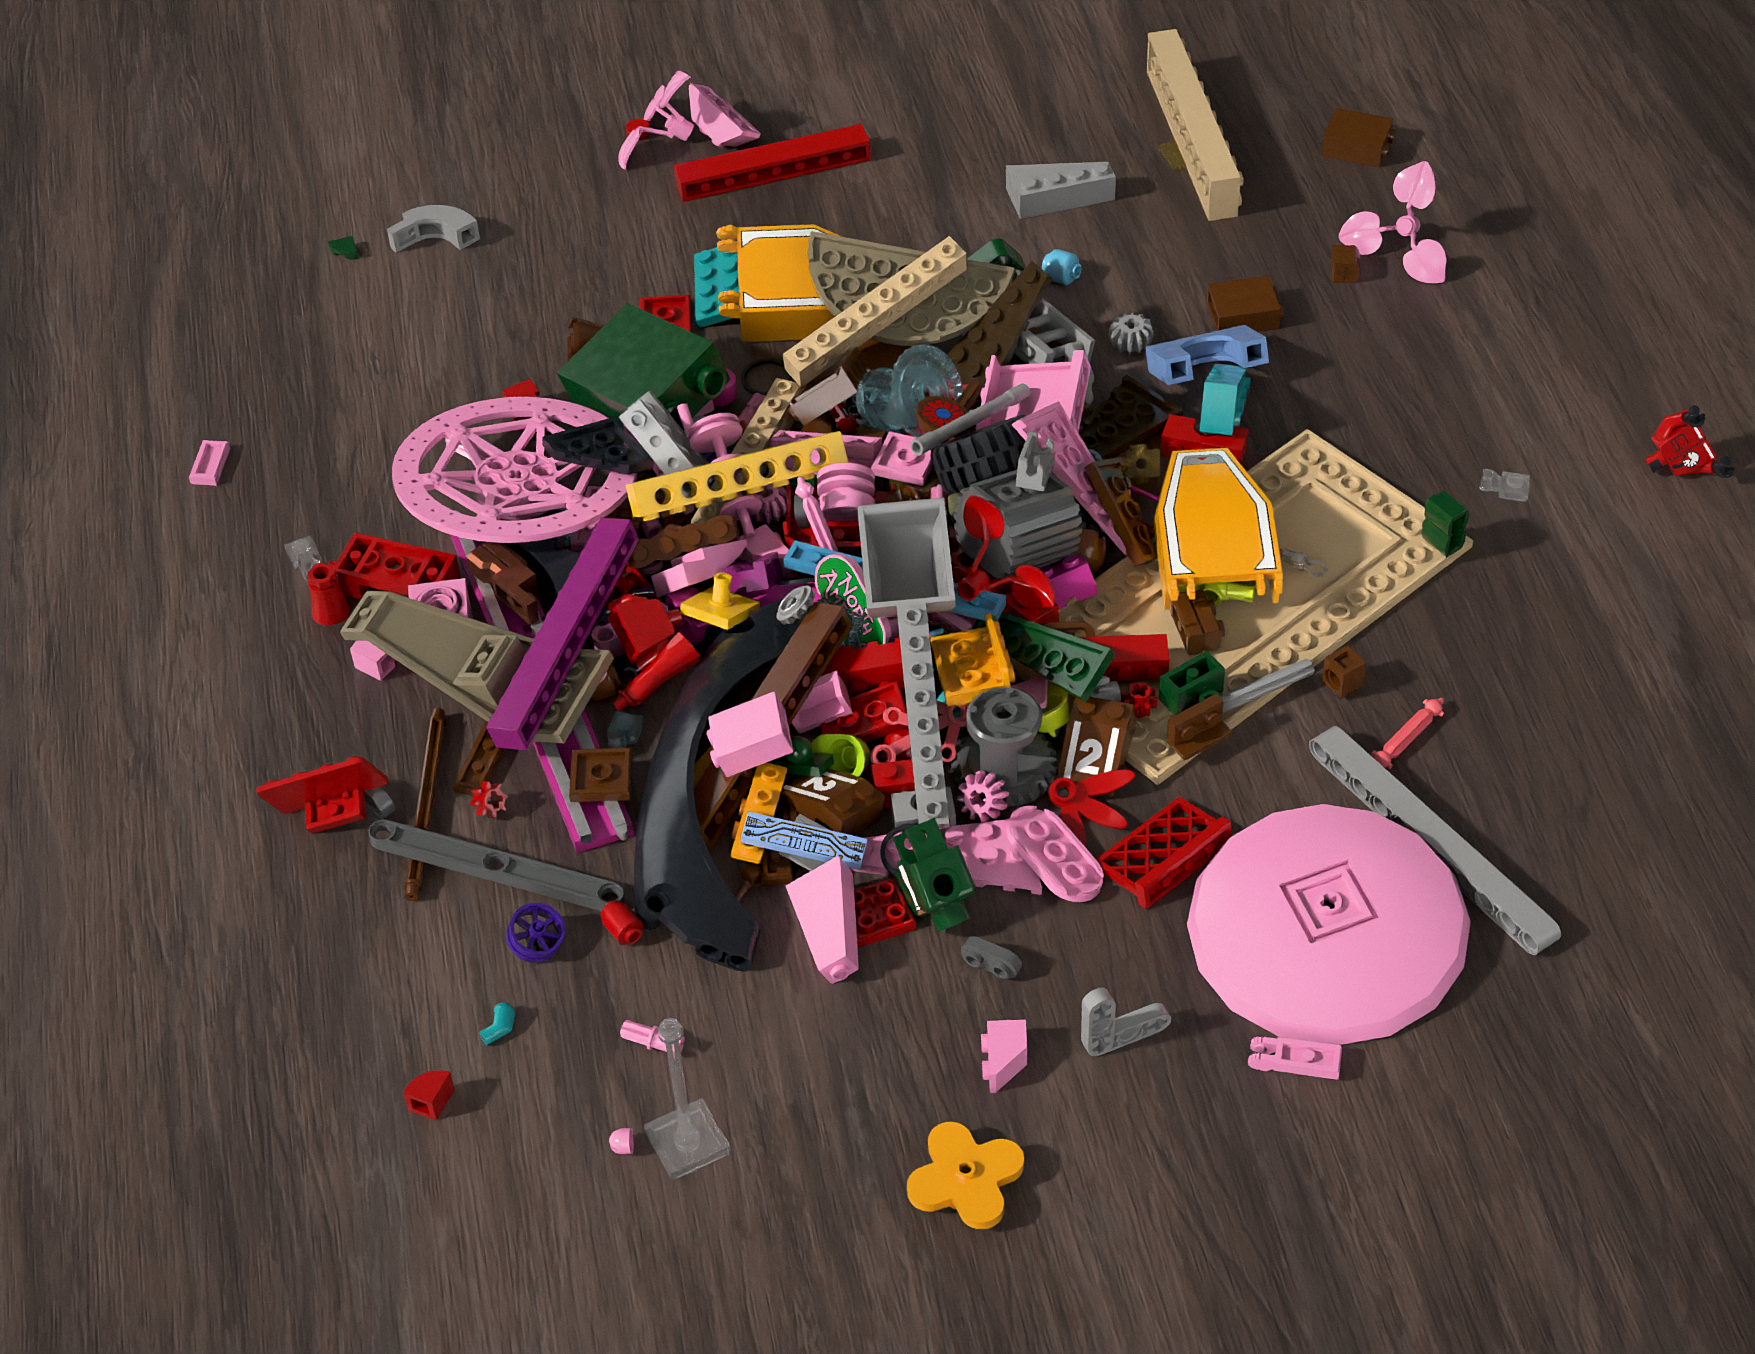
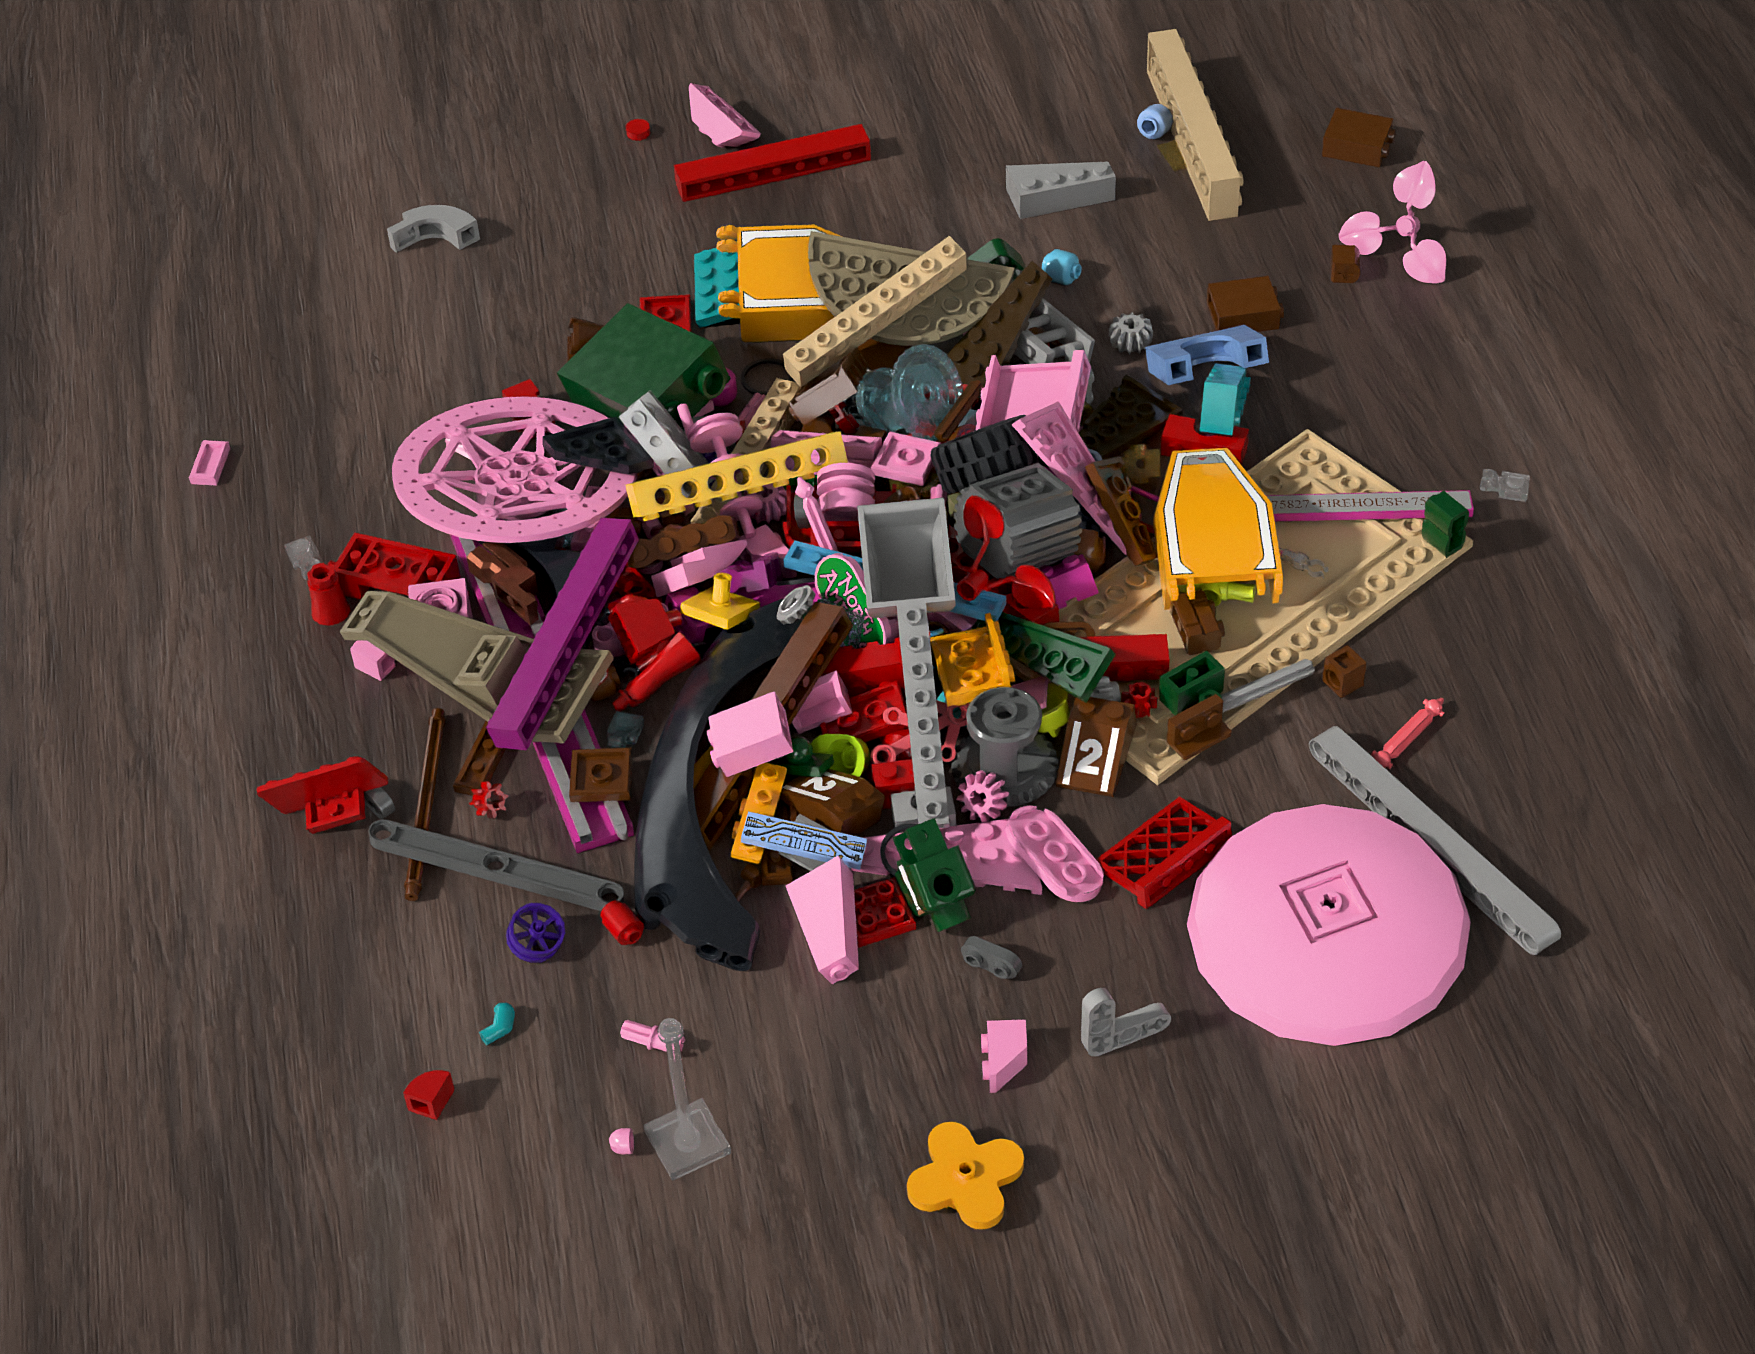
dark green tile [328,236,358,259] -> none
sticker [604,588,653,606] -> none
bright pink plant [618,71,694,170] -> none
light grey piece [910,383,1031,456] -> none
tile [915,396,969,438] -> none
light grey hinge [1016,431,1055,491] -> none
red plant [1048,770,1135,847] -> none
bright pink hinge [1248,1036,1342,1080] -> none
red torso [1644,405,1734,478] -> none
none -> light blue head [1137,104,1173,139]
none -> light grey tile [1266,490,1474,522]

